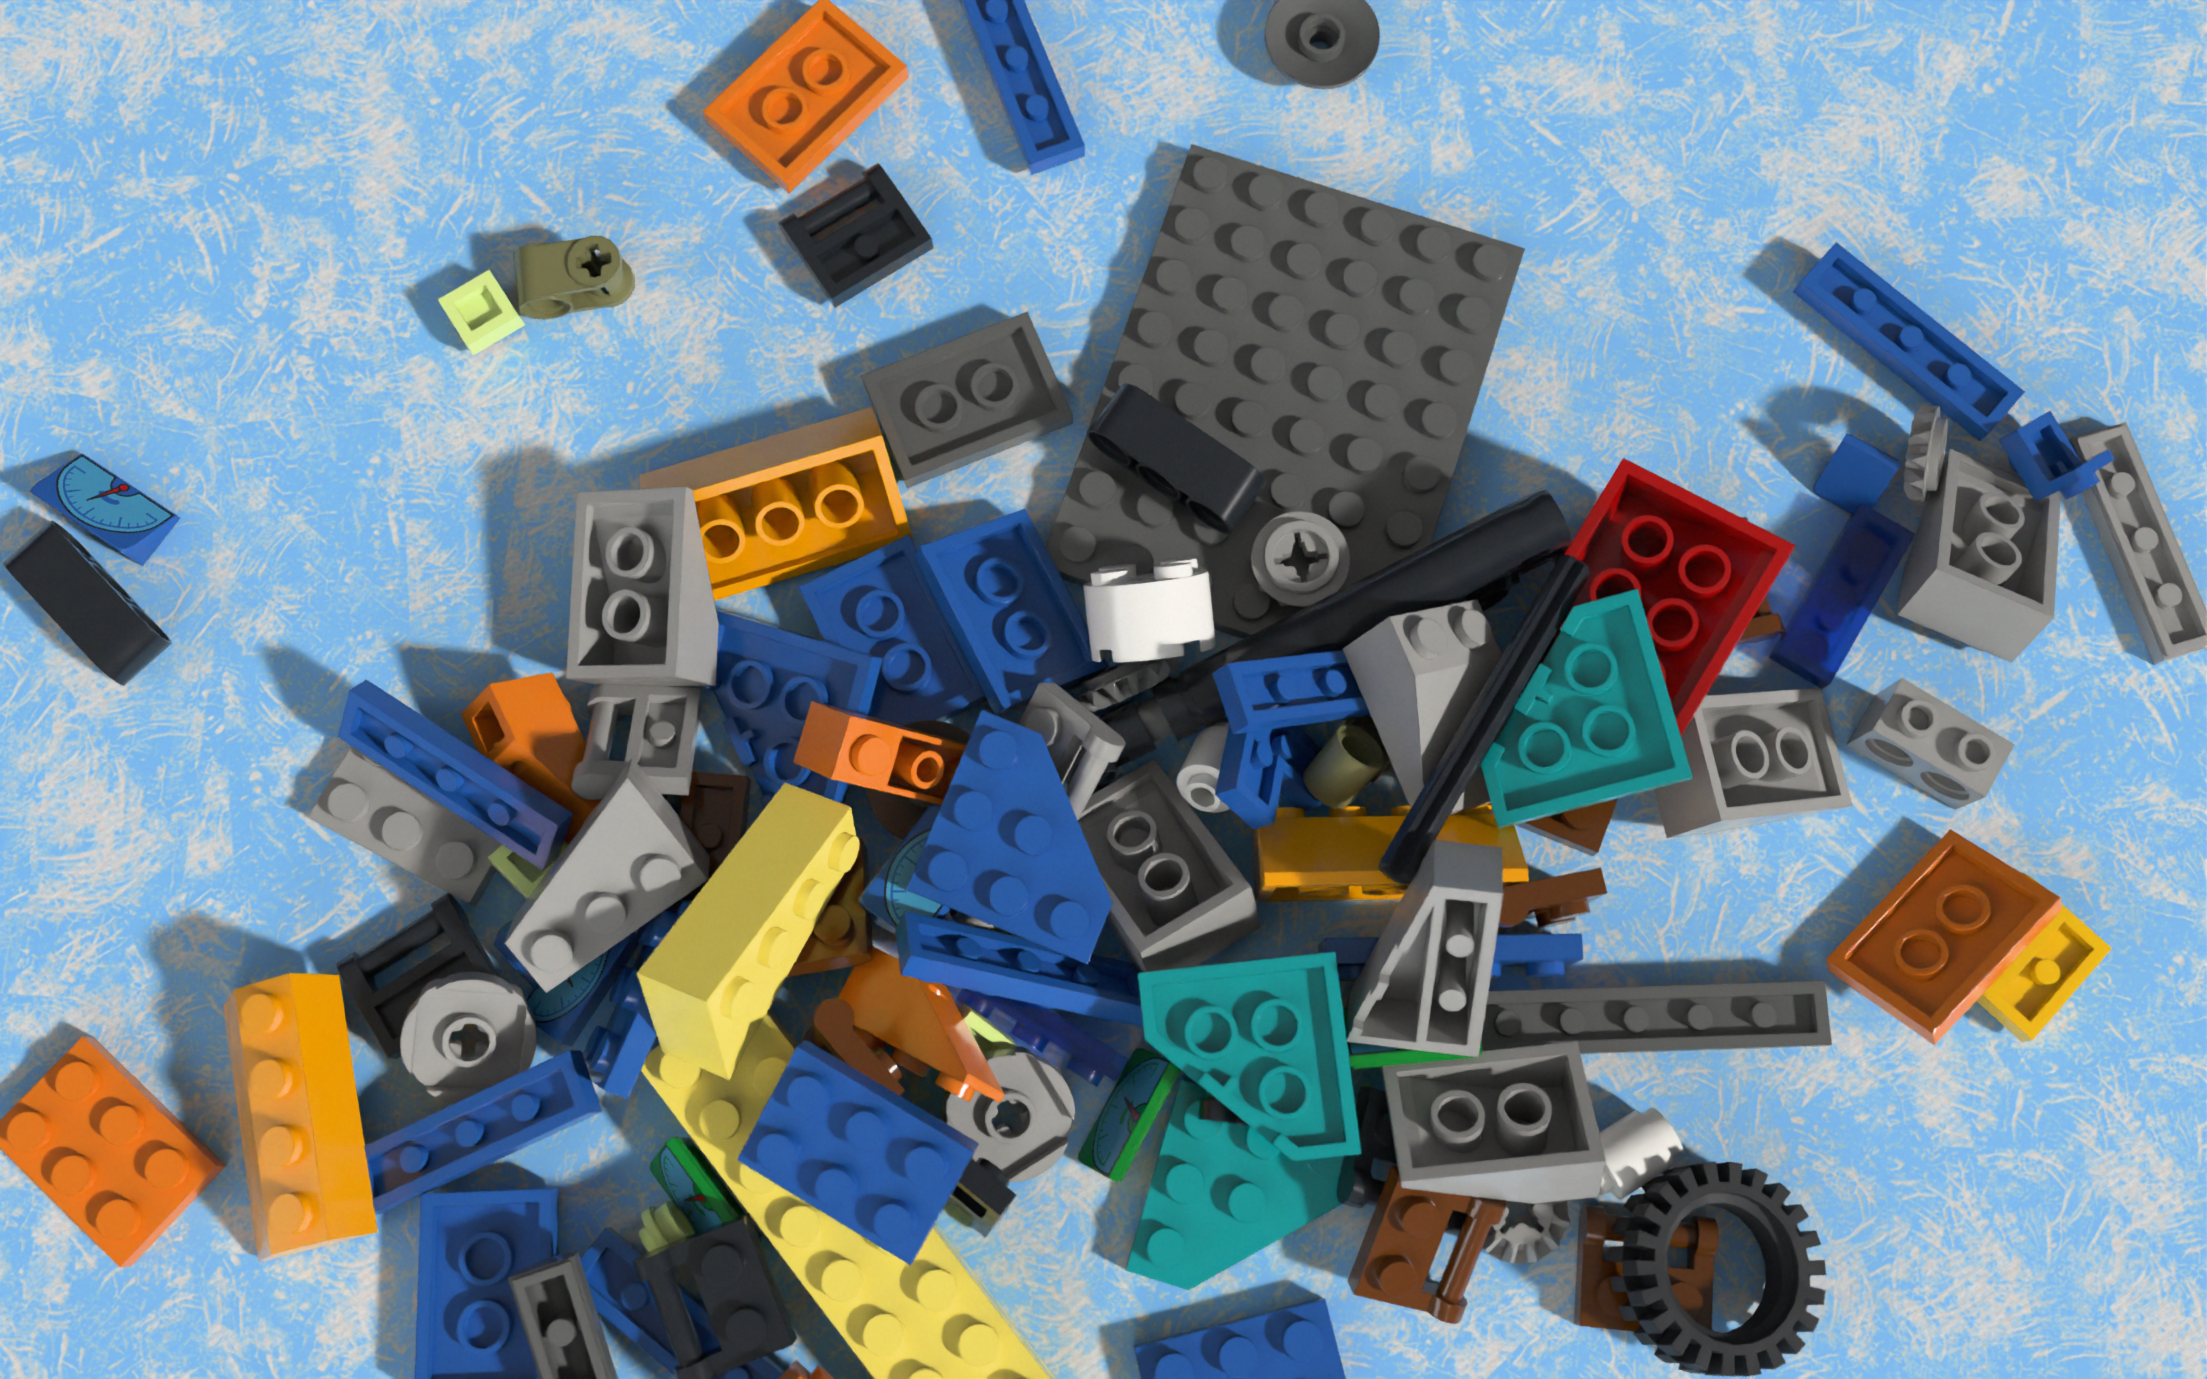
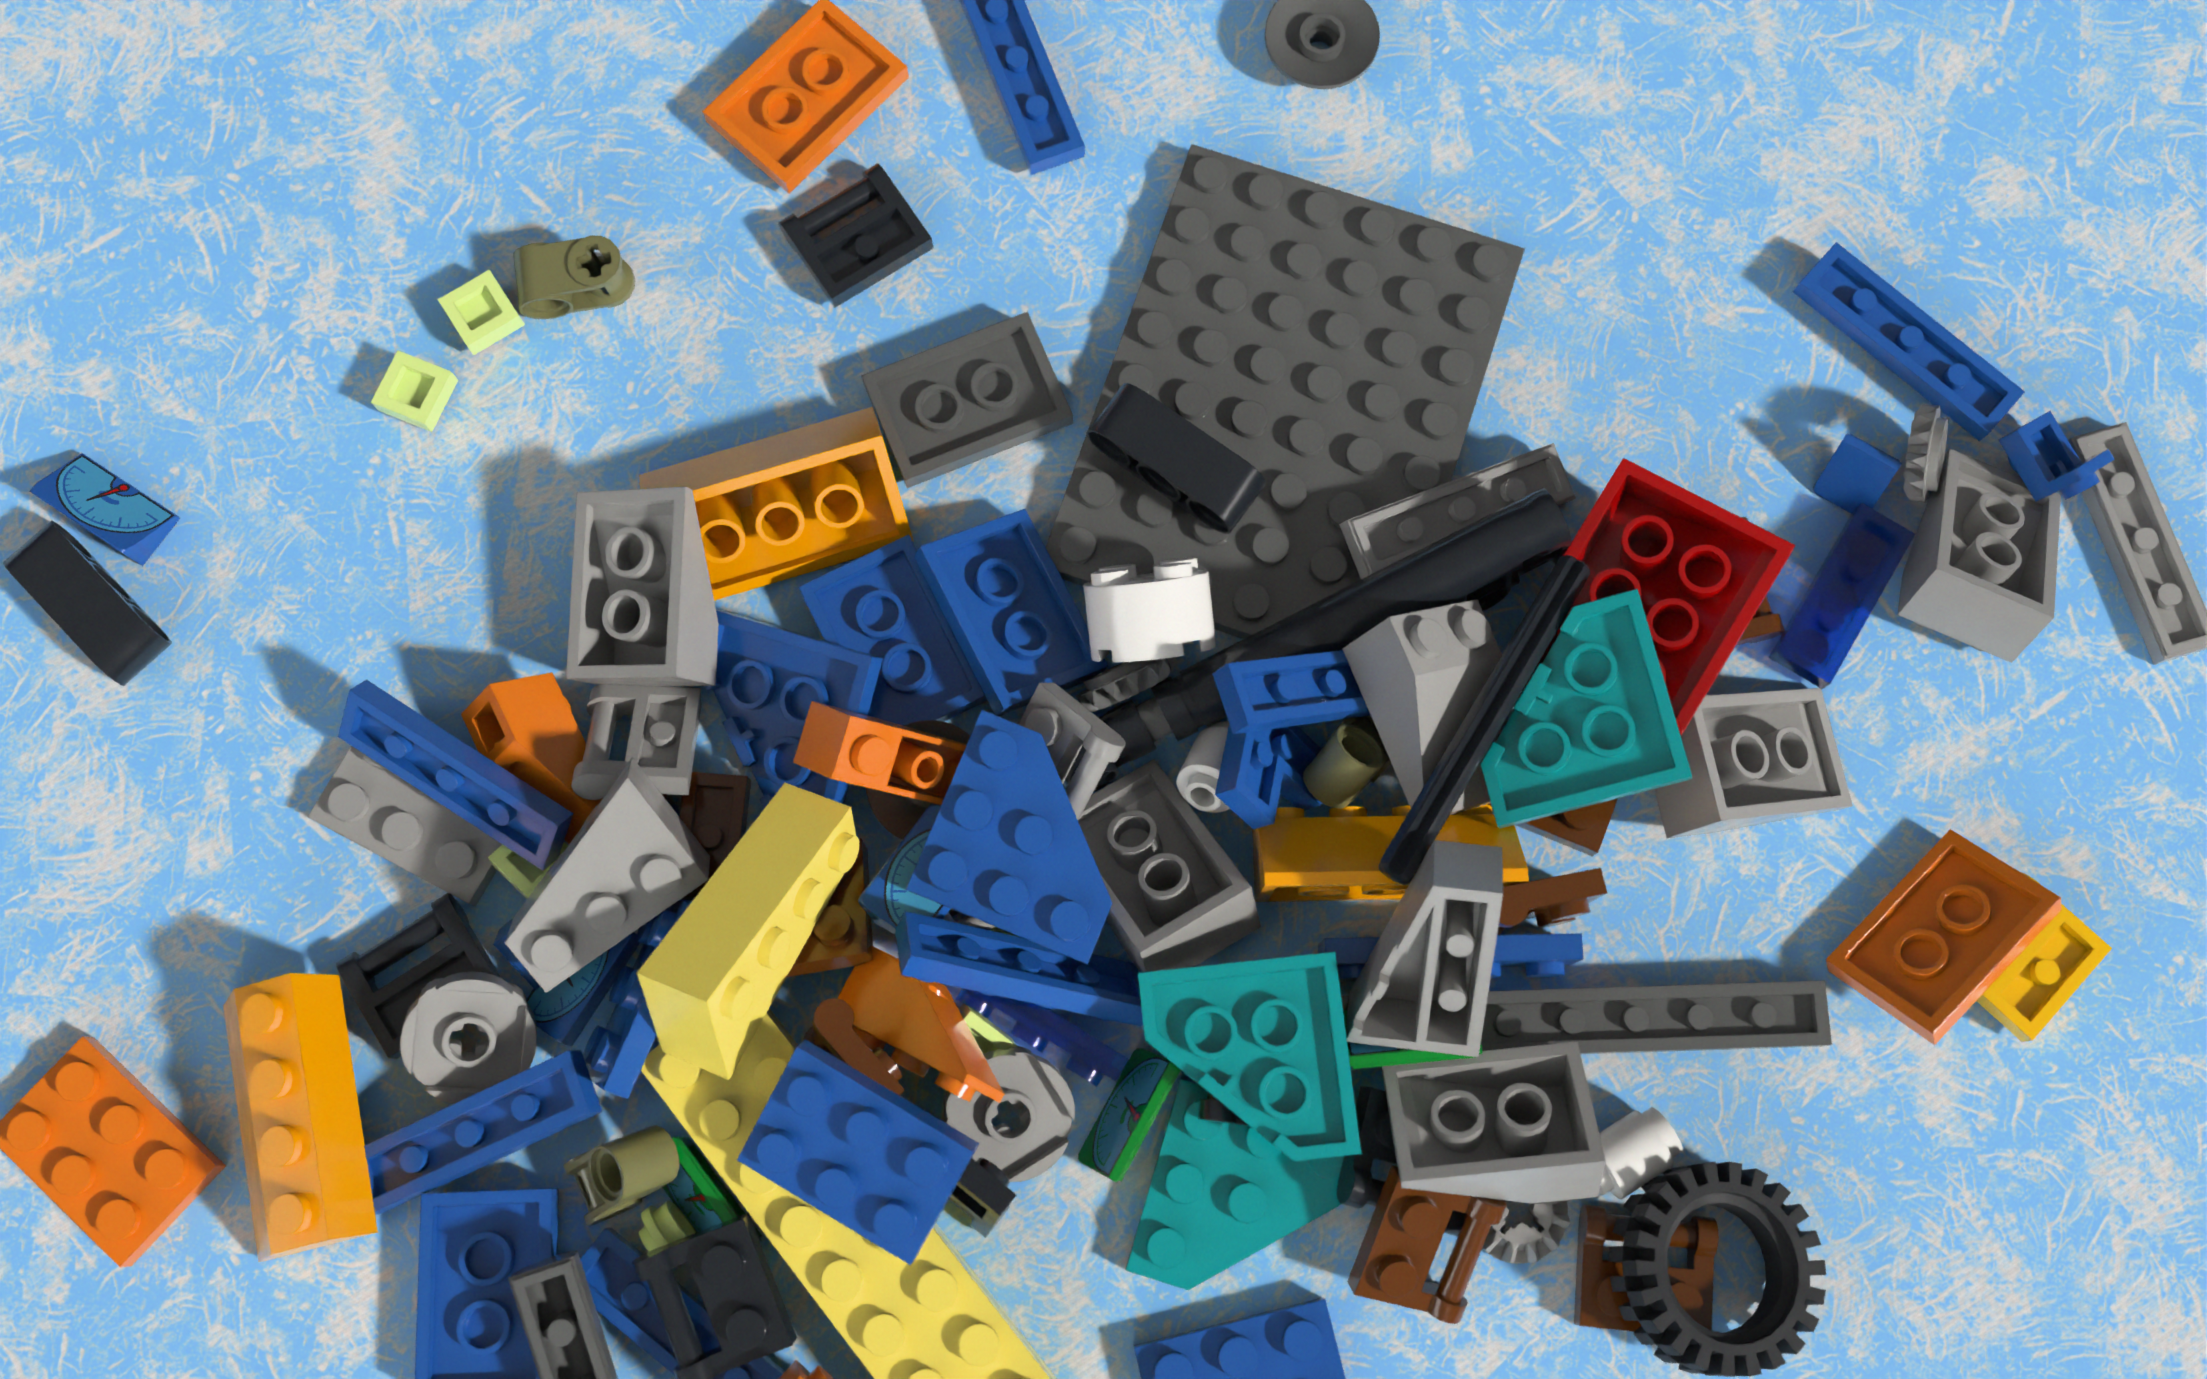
light grey gear [1251,511,1350,608] -> none
light grey brick [1846,678,2015,810] -> none
none -> yellowish green plate [371,350,458,432]
none -> olive piece [563,1125,679,1227]
none -> light grey tile [1339,443,1576,579]

